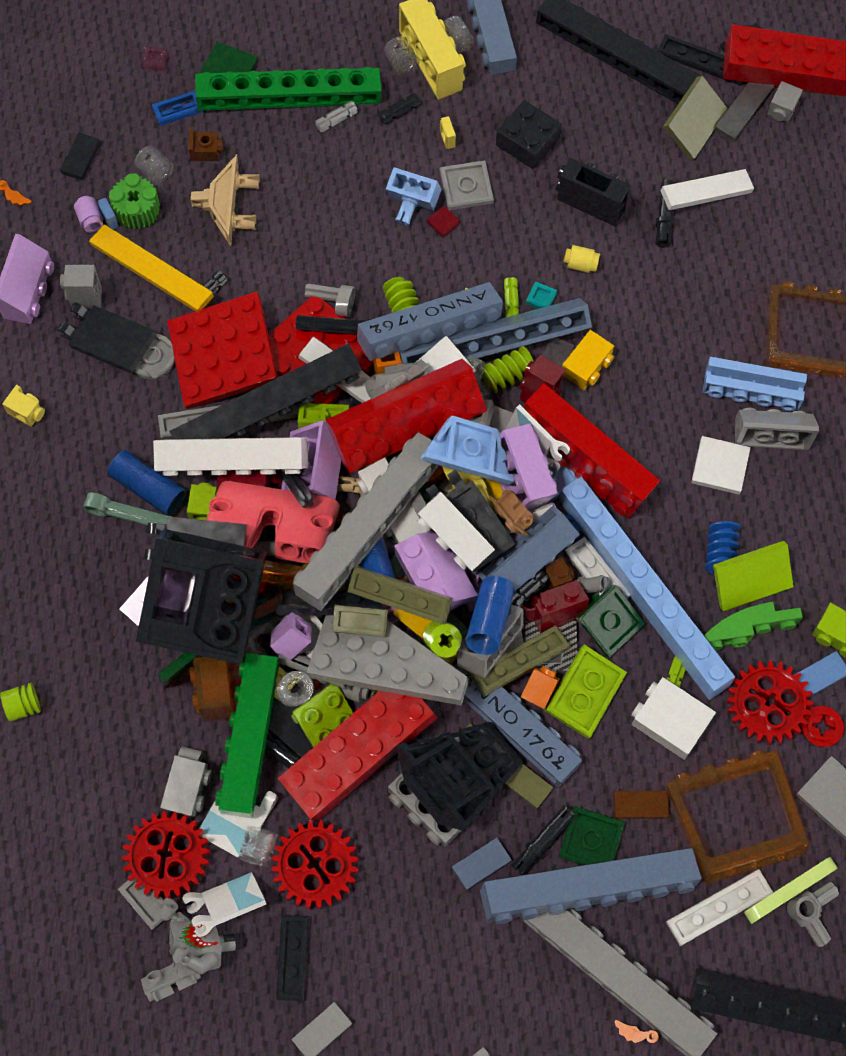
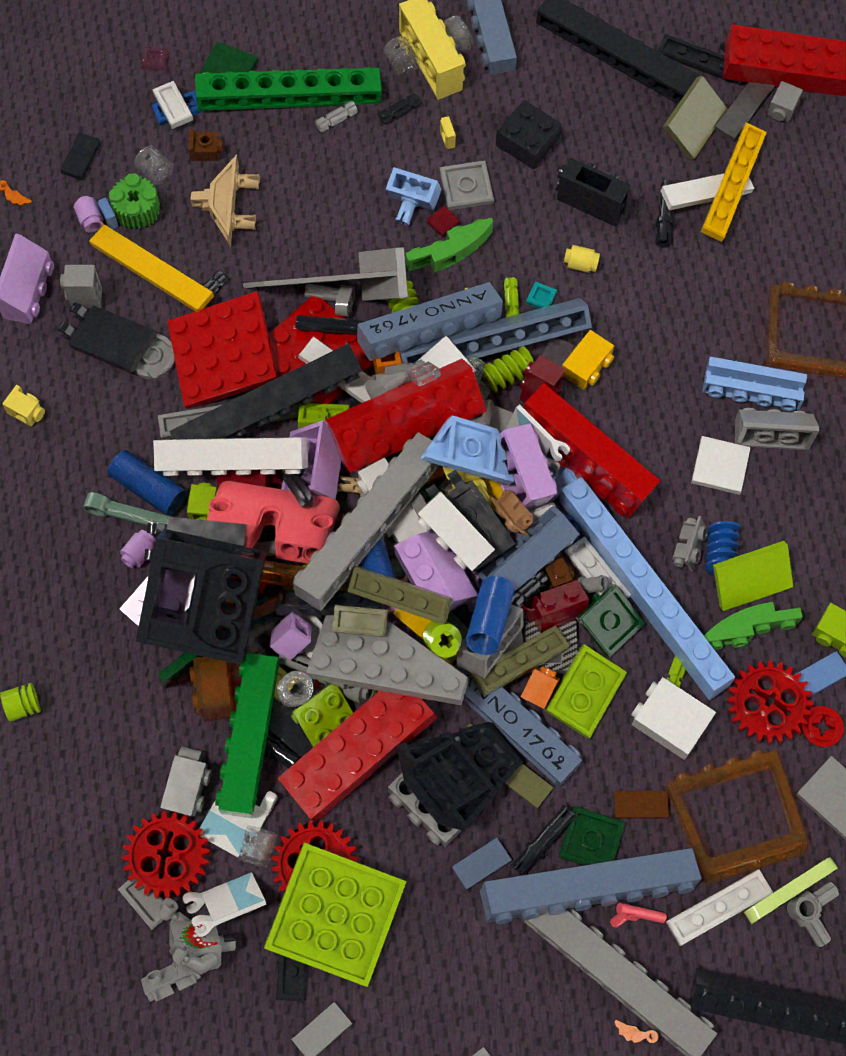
none -> lavender brick [120,530,156,568]
none -> white tile [153,81,193,129]
none -> light grey piece [243,247,408,300]
none -> lime plate [264,842,407,987]
none -> bright green slope [405,217,493,273]
none -> clear tile [407,361,441,386]
none -> coral hose [610,903,667,928]
none -> light grey hinge [672,516,708,572]
none -> yellow tile [700,122,767,242]

